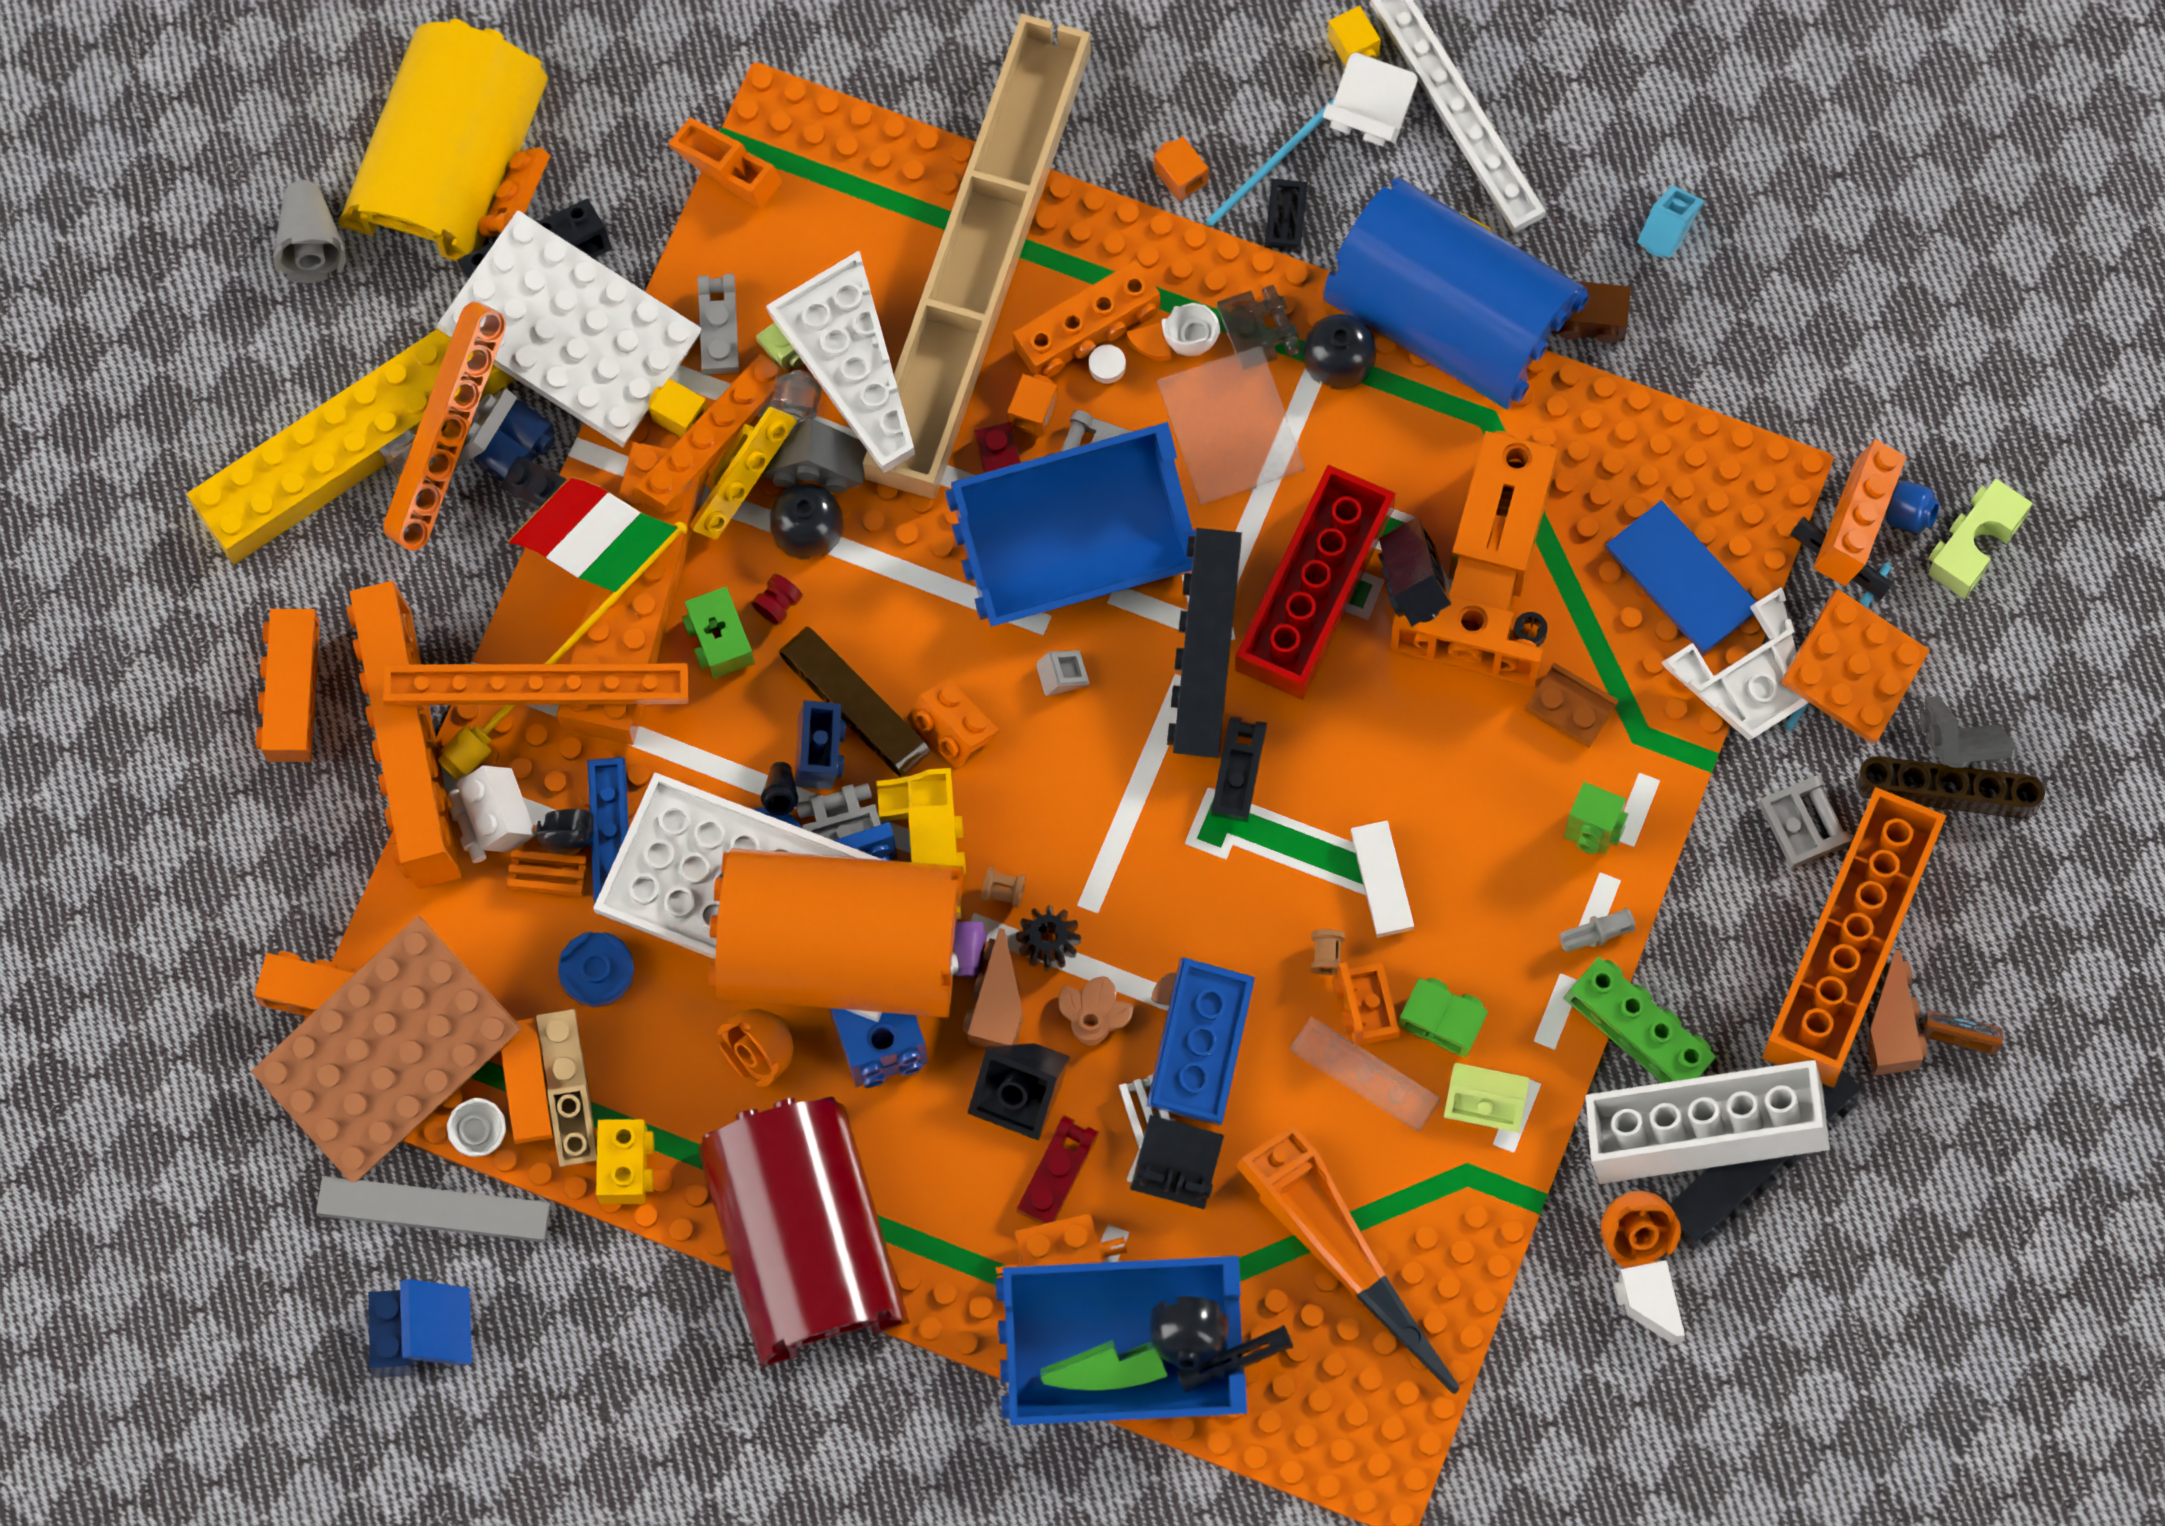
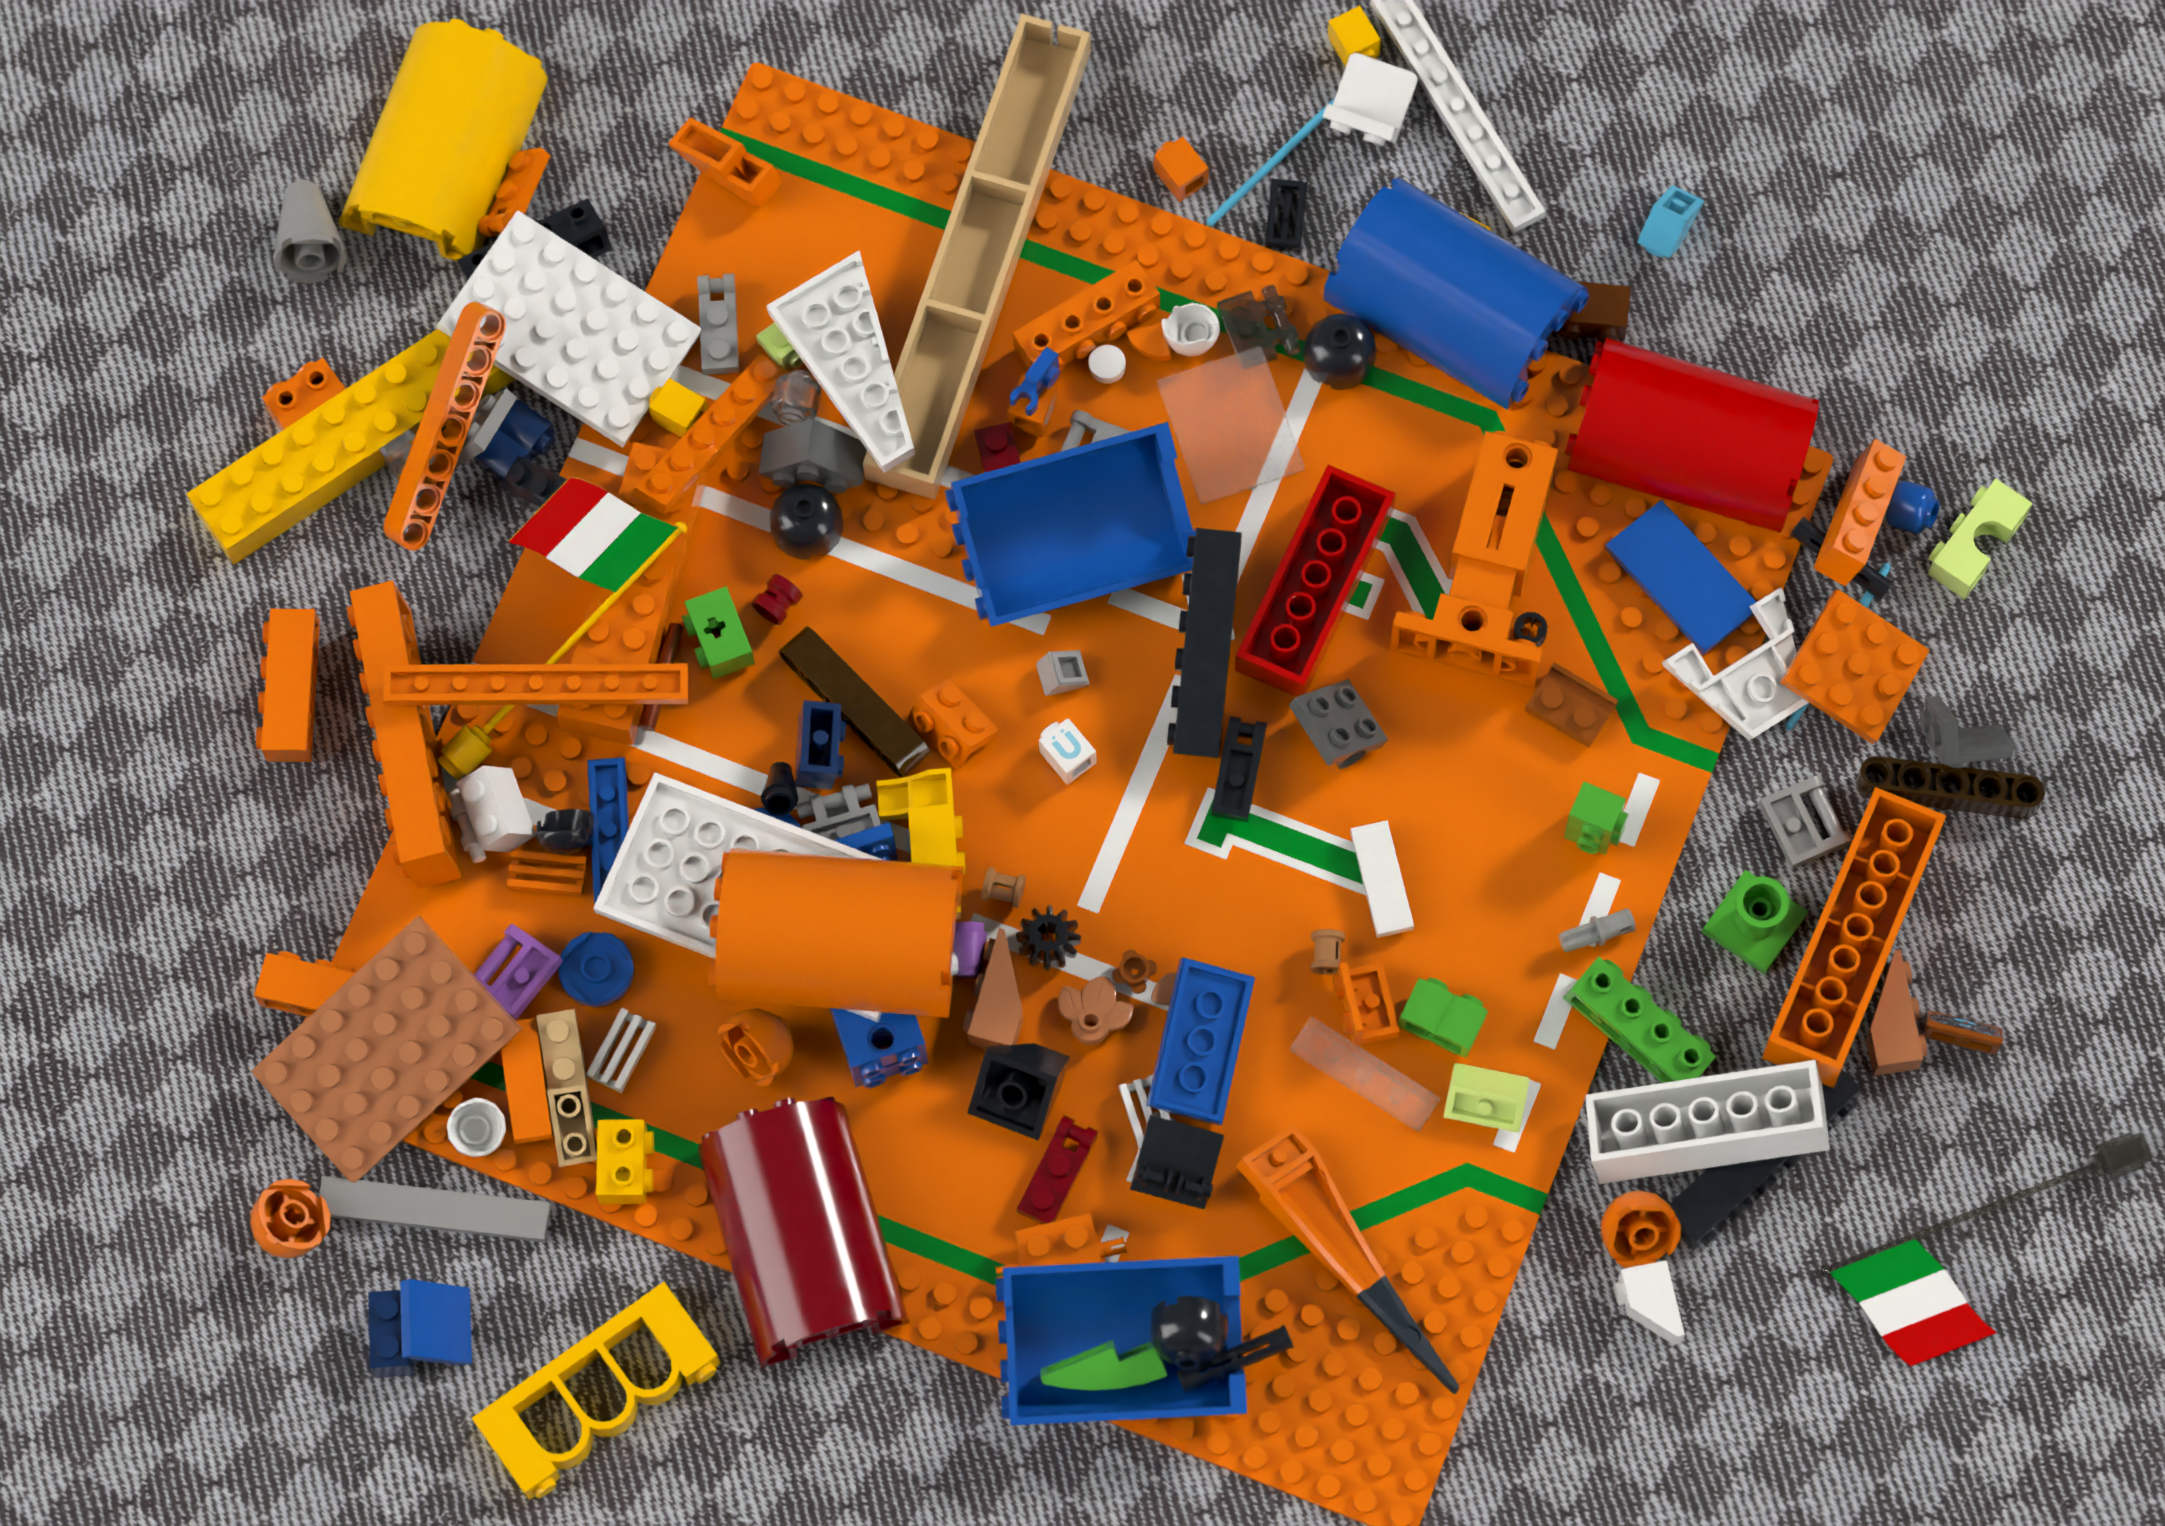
yellow bracket [689,407,797,540] -> none
black brick [1378,517,1451,626] -> none
none -> orange cylinder [250,1179,331,1259]
none -> orange brick [262,357,346,431]
none -> yellow fence [472,1282,720,1500]
none -> medium lavender plate [474,924,563,1020]
none -> white tile [586,1008,656,1093]
none -> copper bar [640,623,684,731]
none -> blue plate [1010,347,1060,416]
none -> white brick [1039,718,1097,785]
none -> dark orange plate [1112,950,1157,994]
none -> dark grey plate [1289,679,1388,769]
none -> red cylinder [1564,338,1820,533]
none -> bright green plant [1702,869,1809,975]
none -> flag [1820,1132,2152,1367]

